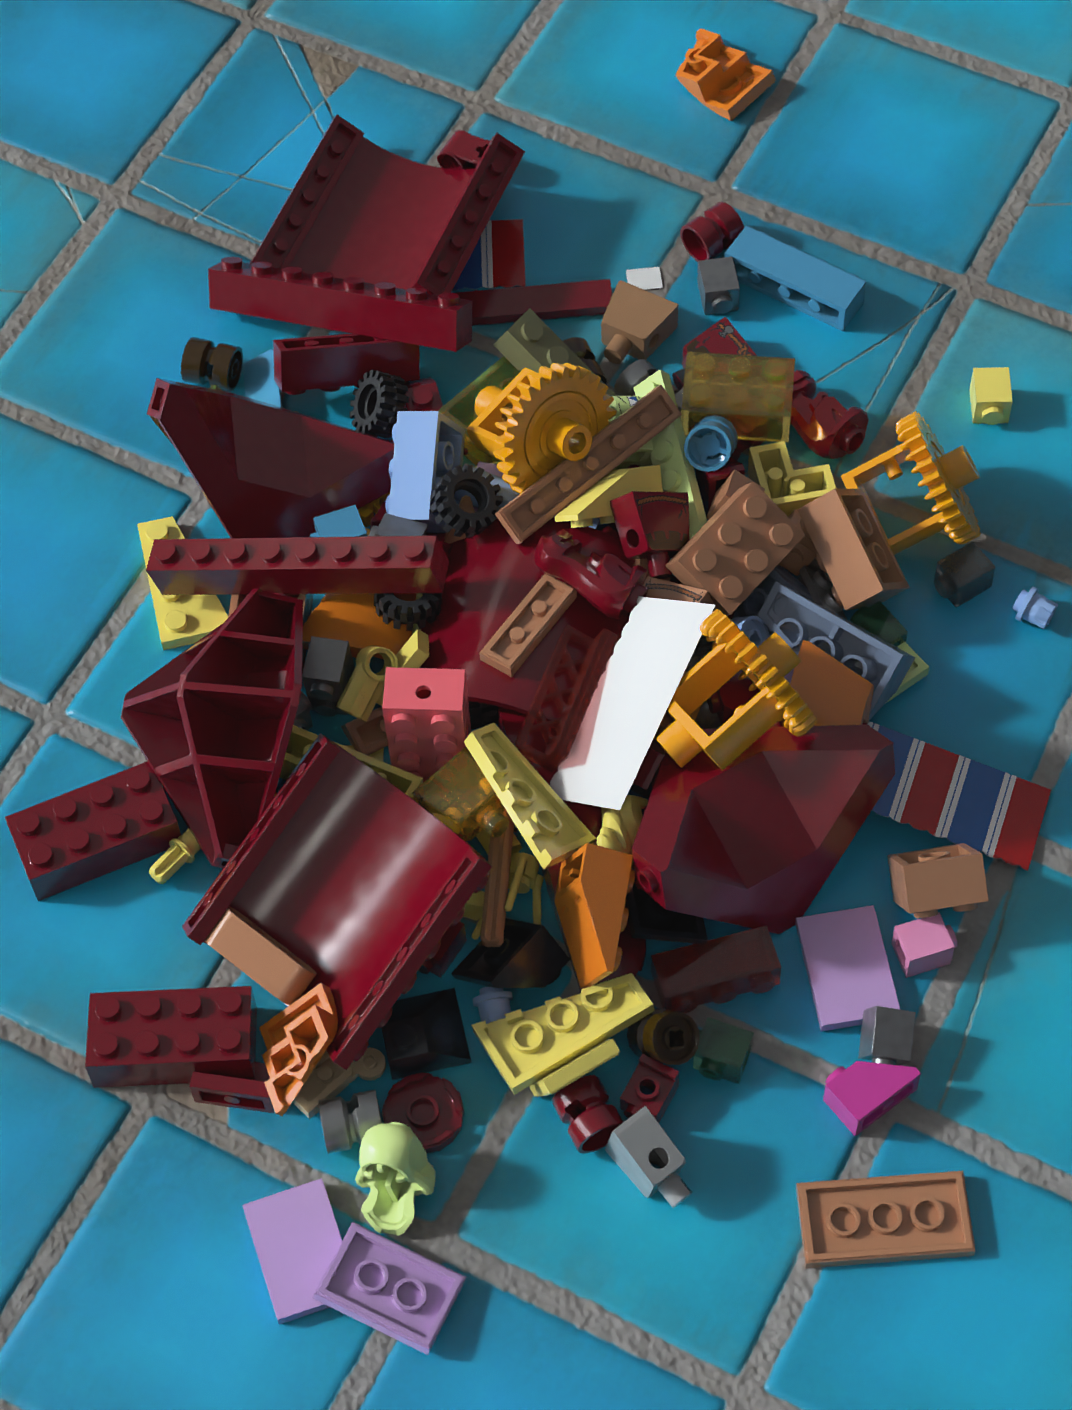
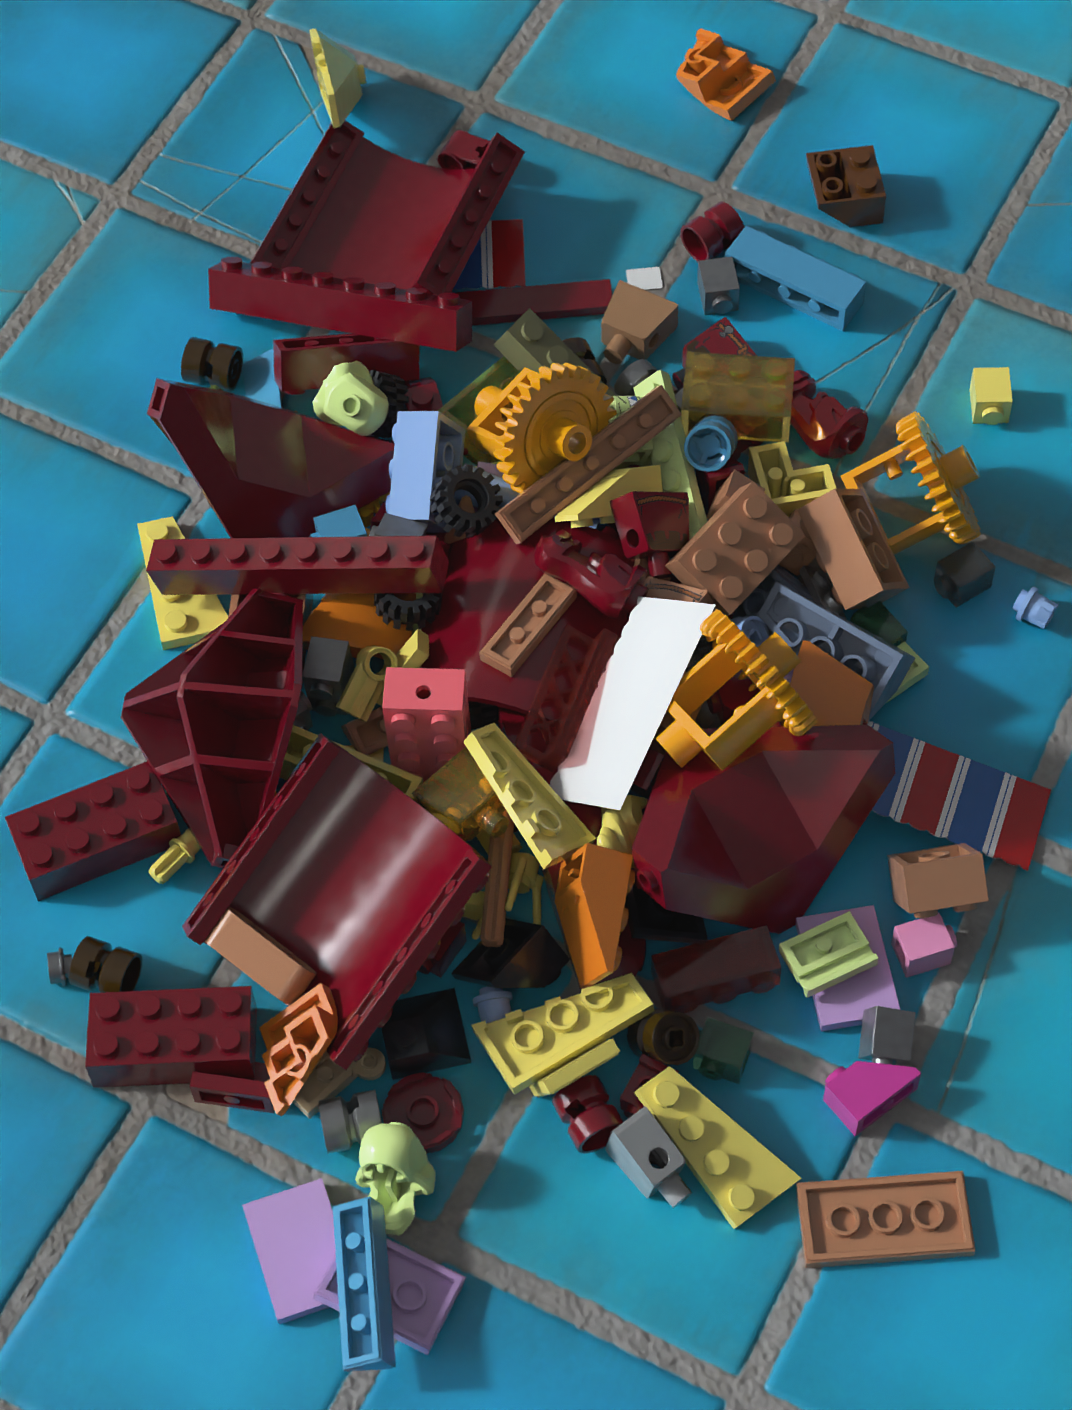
none -> flat silver plate [47,947,72,986]
none -> dark brown wheel [69,936,143,993]
none -> light yellow wedge [309,28,366,128]
none -> yellowish green head [312,361,389,436]
none -> dark azure slope [333,1196,396,1372]
none -> light yellow wing [634,1066,801,1229]
none -> yellowish green plate [779,911,879,998]
none -> reddish brown slope [806,145,886,227]

